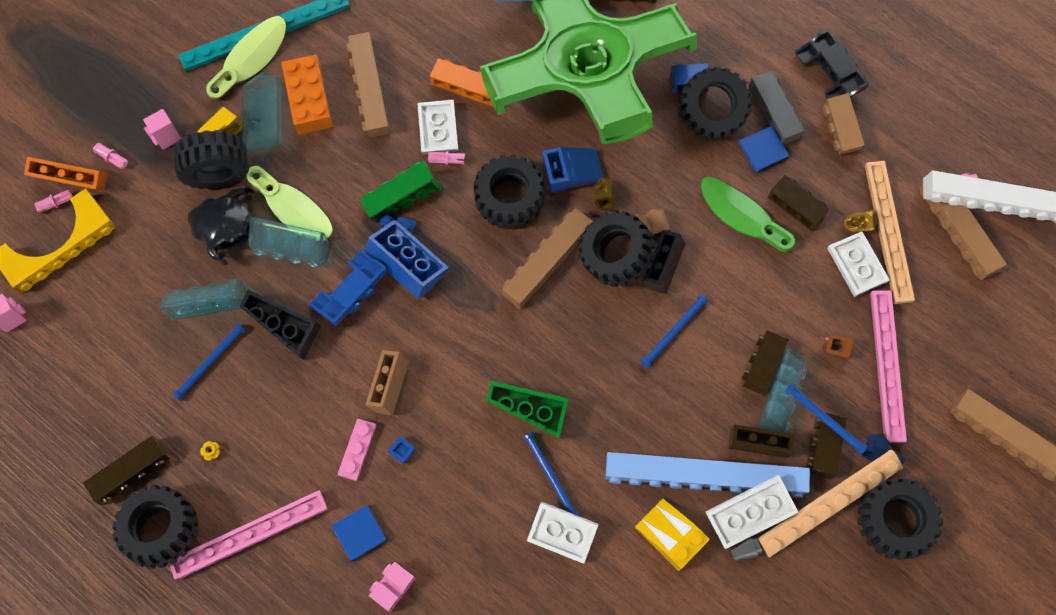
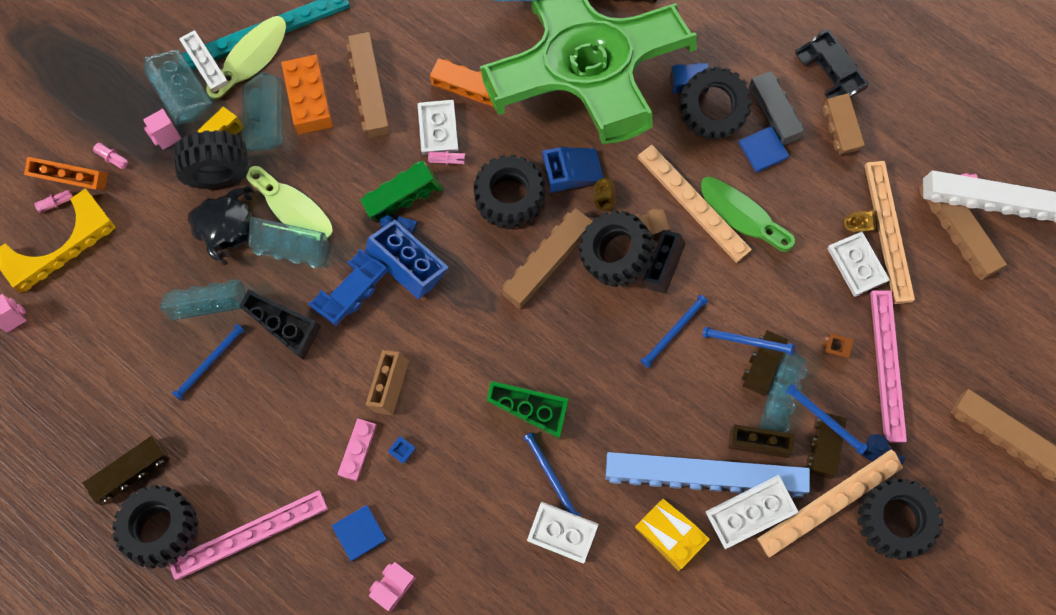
yellow plate [200,441,220,461] -> none
dark grey cone [730,537,763,562] -> none
dark brown brick [768,175,829,232] -> none
none -> clear light blue slope [143,49,212,125]
none -> white plate [179,30,229,93]
none -> light nougat plate [638,145,752,263]
none -> blue bar [703,326,795,356]

